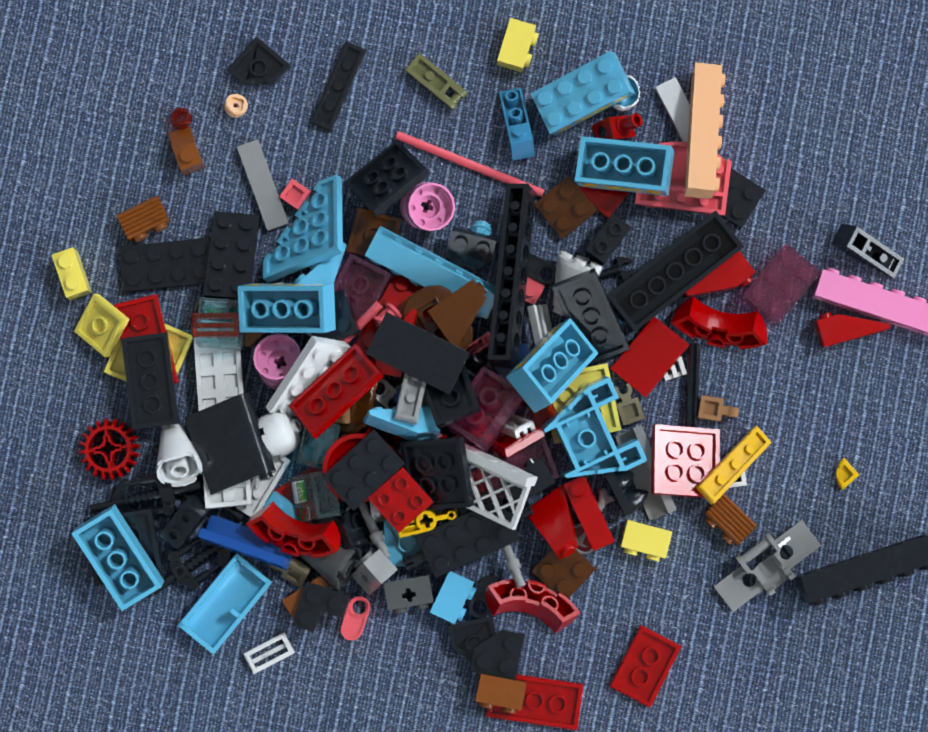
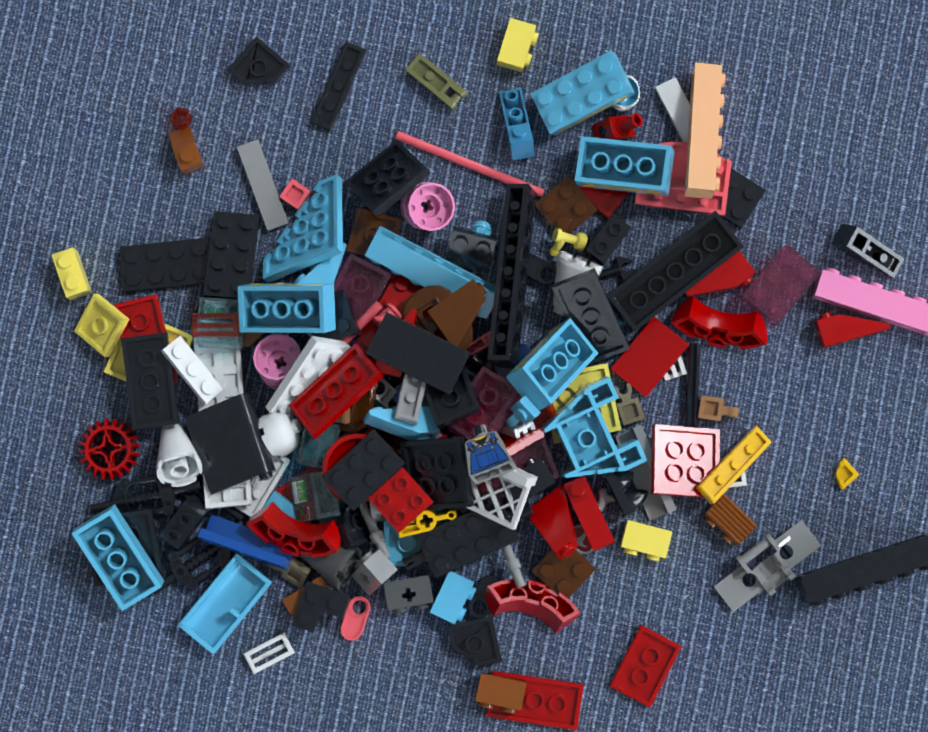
dark orange brick [117,195,171,243] -> none
light nougat tile [224,94,248,118] -> none
black plate [470,629,524,680] -> none
coral plate [525,276,545,305] -> none
white tile [527,304,552,346] -> none
none -> white plate [161,336,223,405]
none -> torso [465,424,517,485]
none -> medium azure plate [505,396,541,428]
none -> light yellow piece [549,228,588,257]

